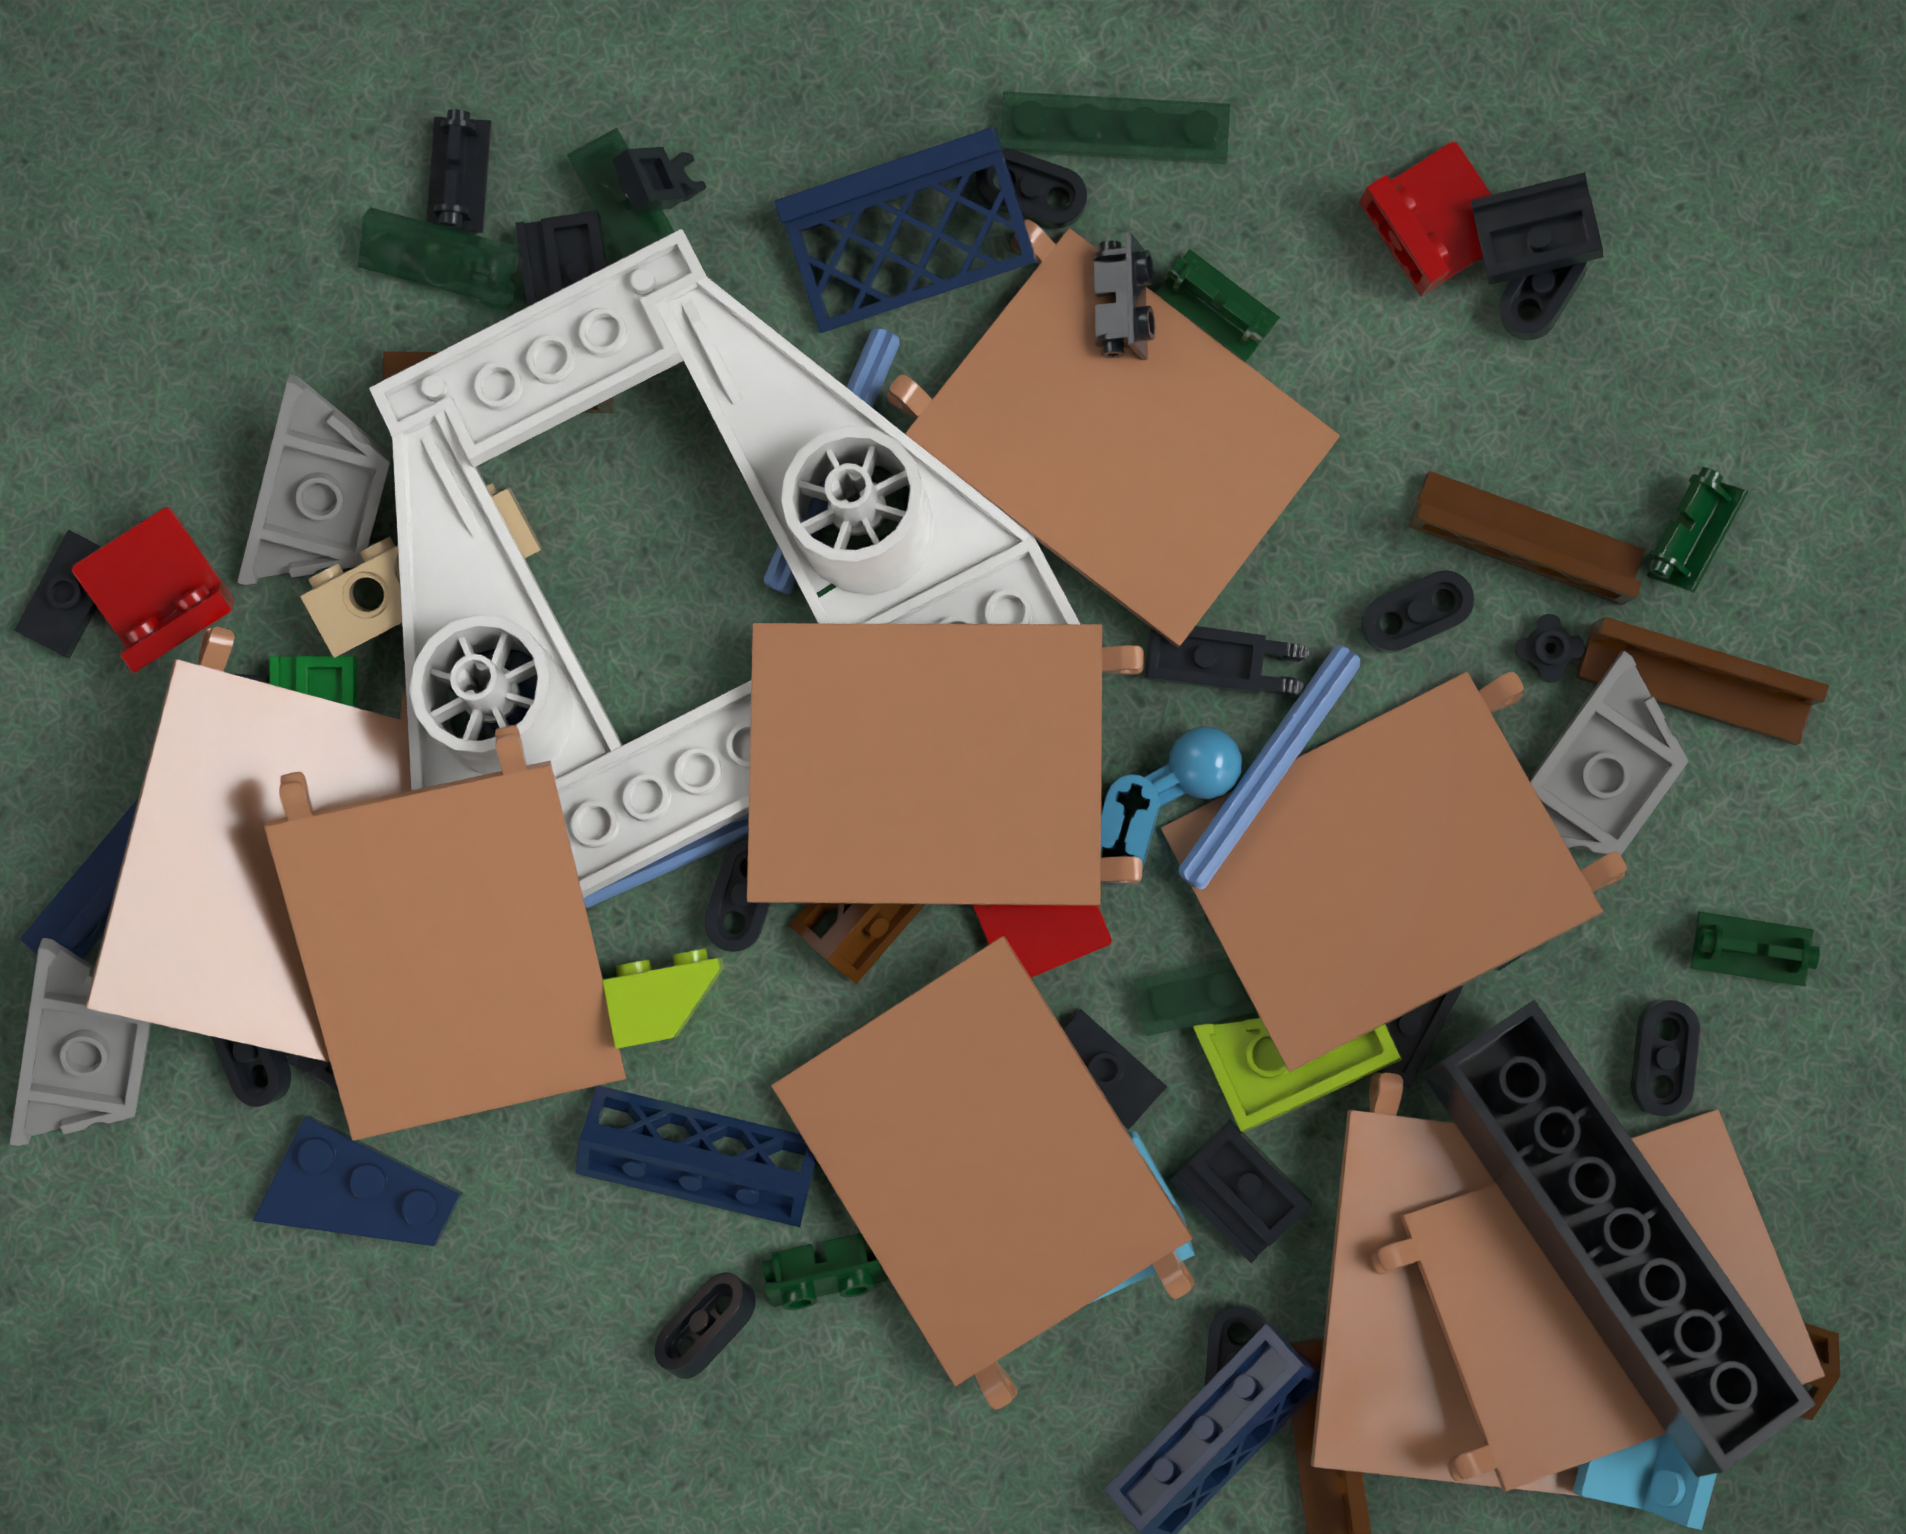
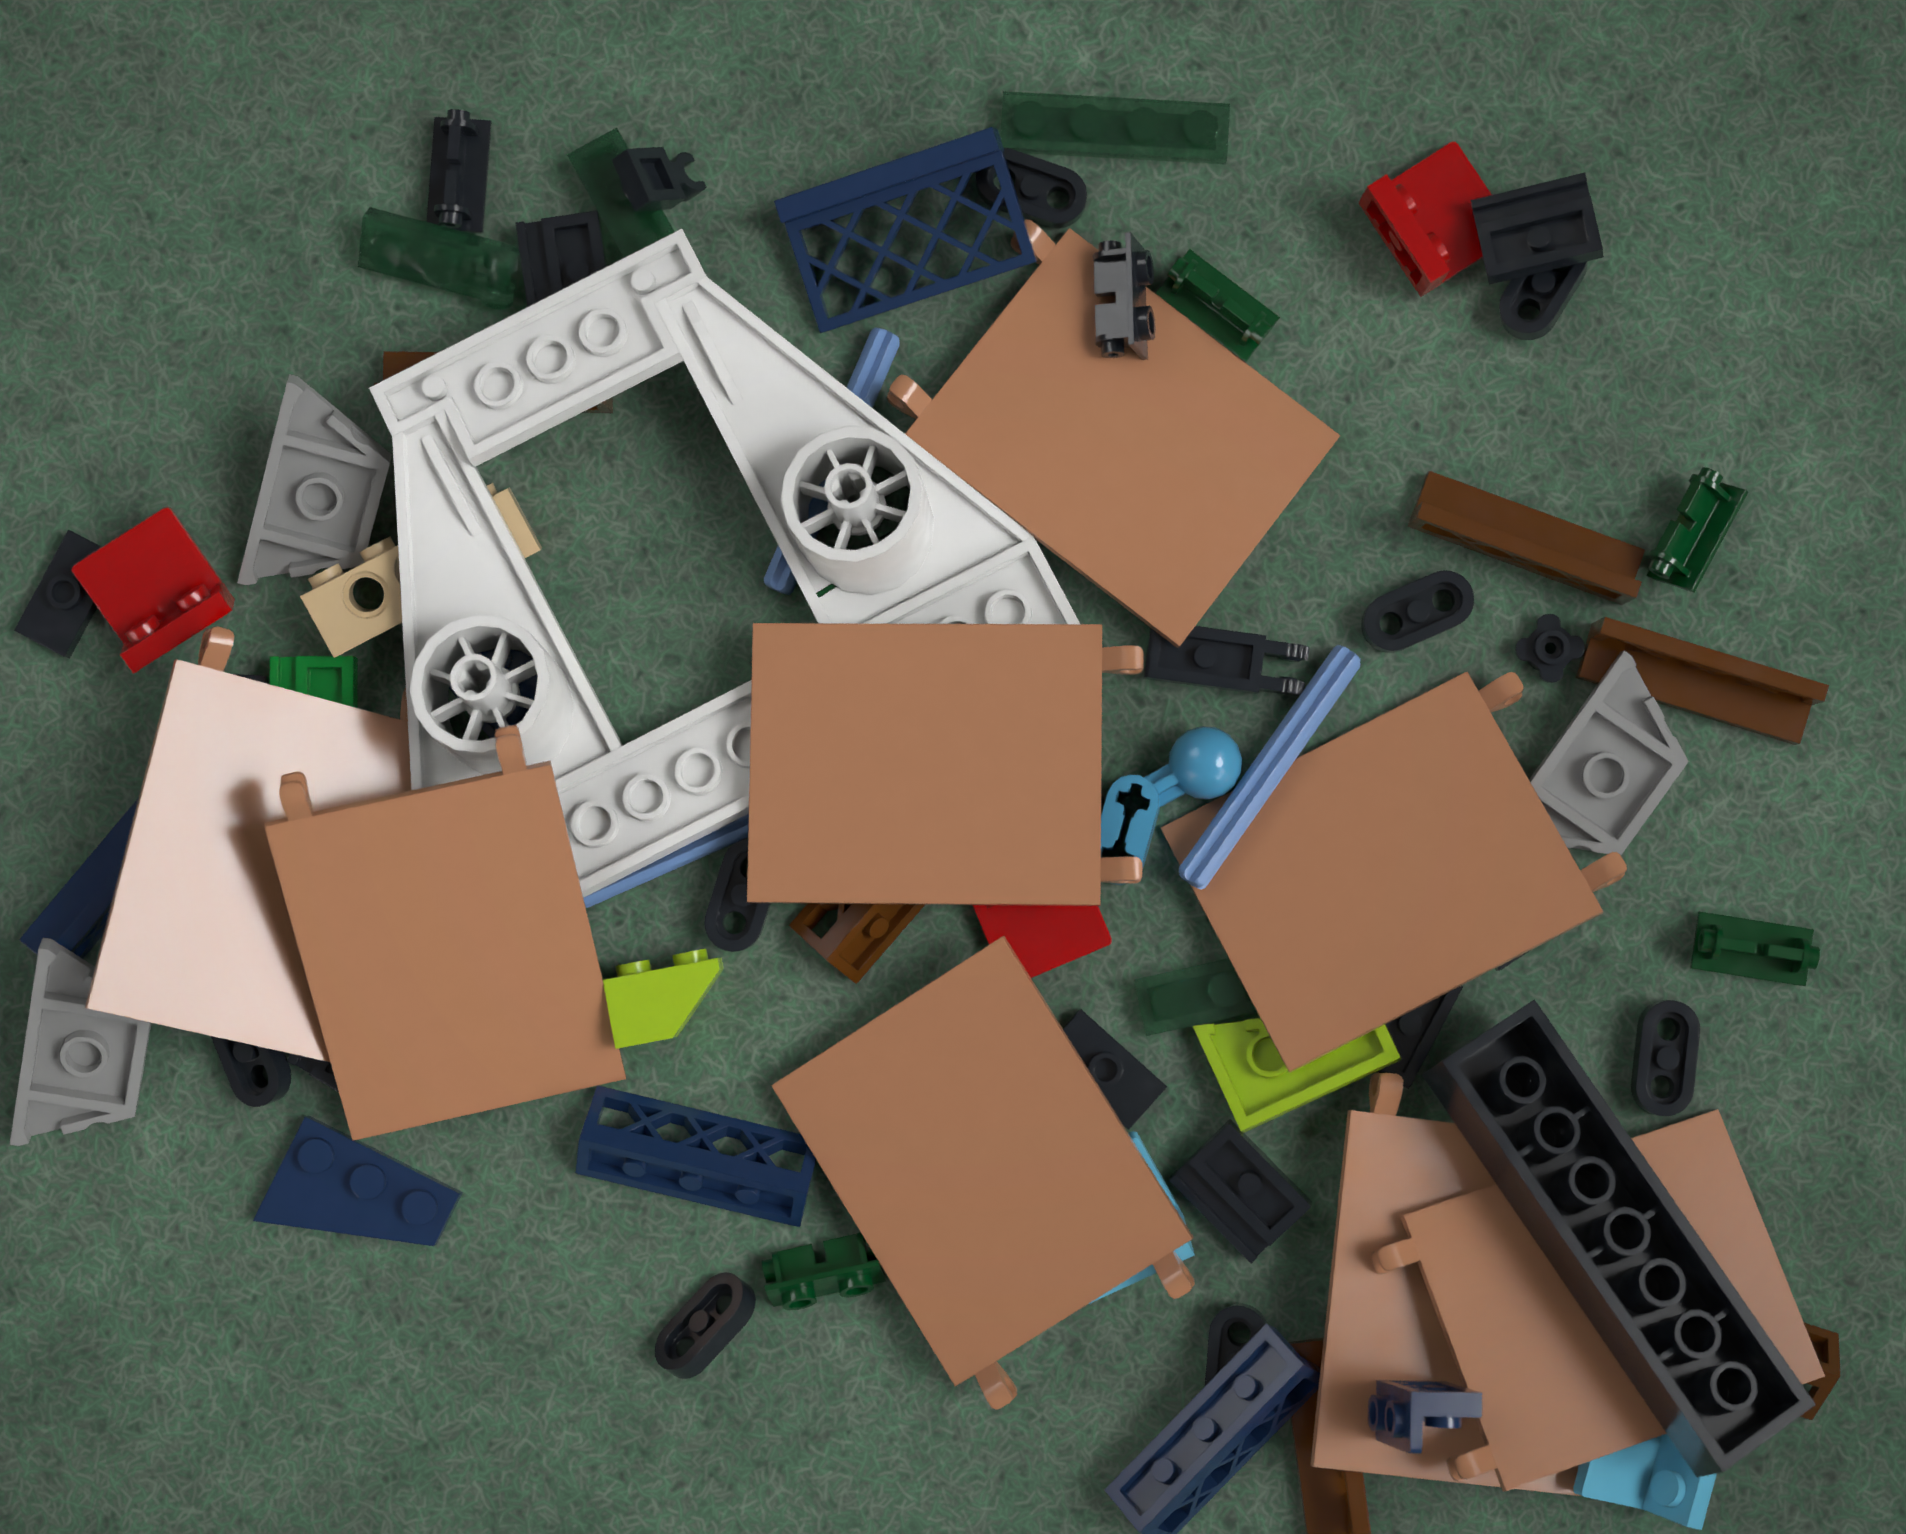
none -> dark blue bracket [1368,1380,1482,1454]

